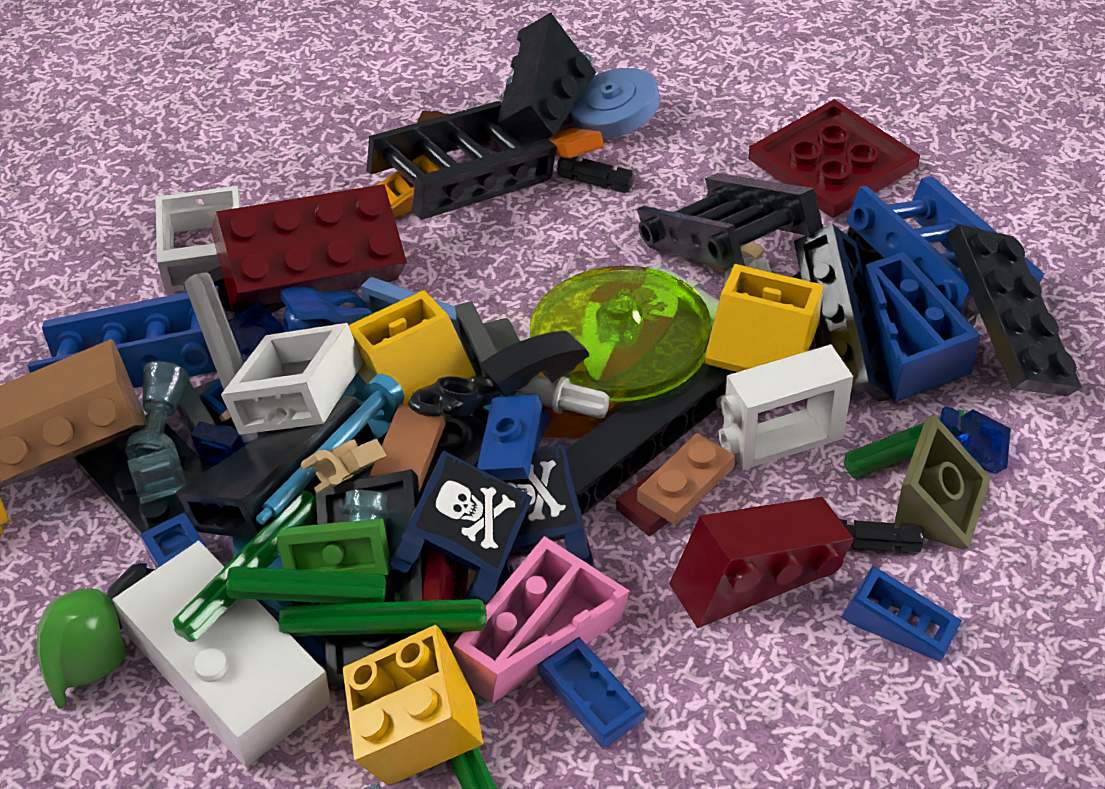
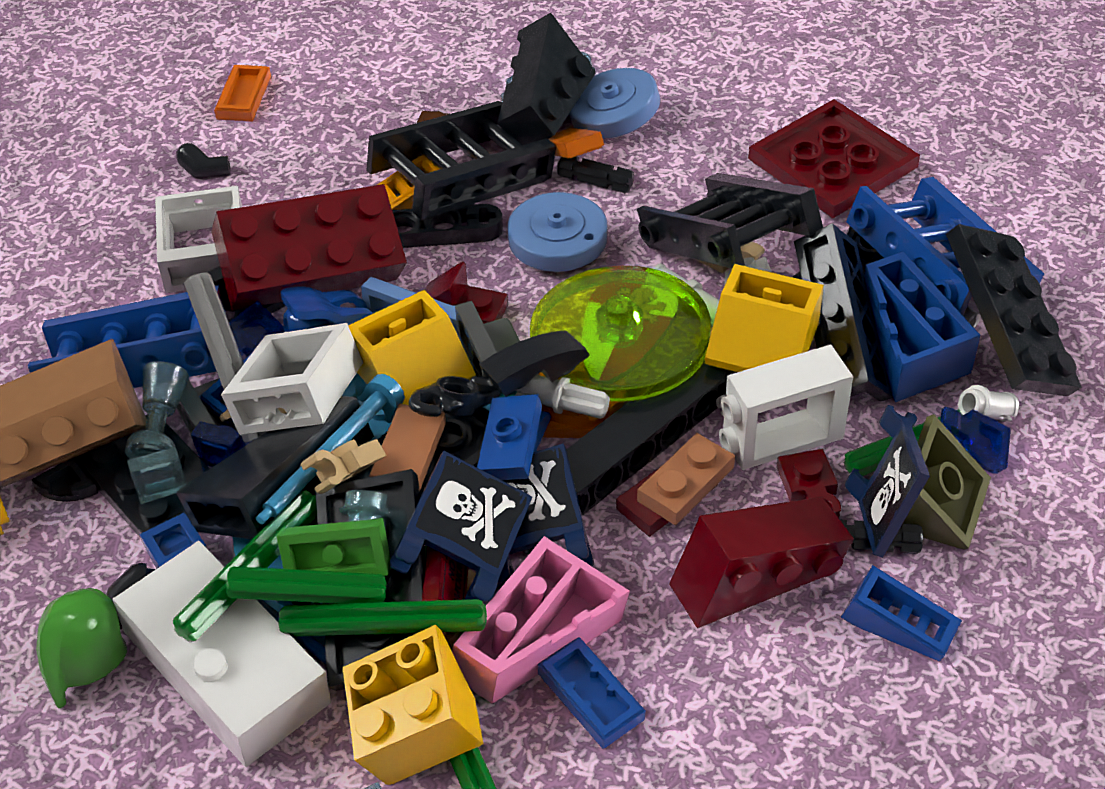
none -> black tile [31,458,99,502]
none -> black arm [176,143,231,178]
none -> orange tile [214,65,271,122]
none -> black beam [392,204,503,248]
none -> dark red slope [425,261,509,324]
none -> medium blue wheel [507,192,608,272]
none -> dark red plate [776,449,841,518]
none -> flag [845,405,930,558]
none -> white pin [958,385,1019,422]

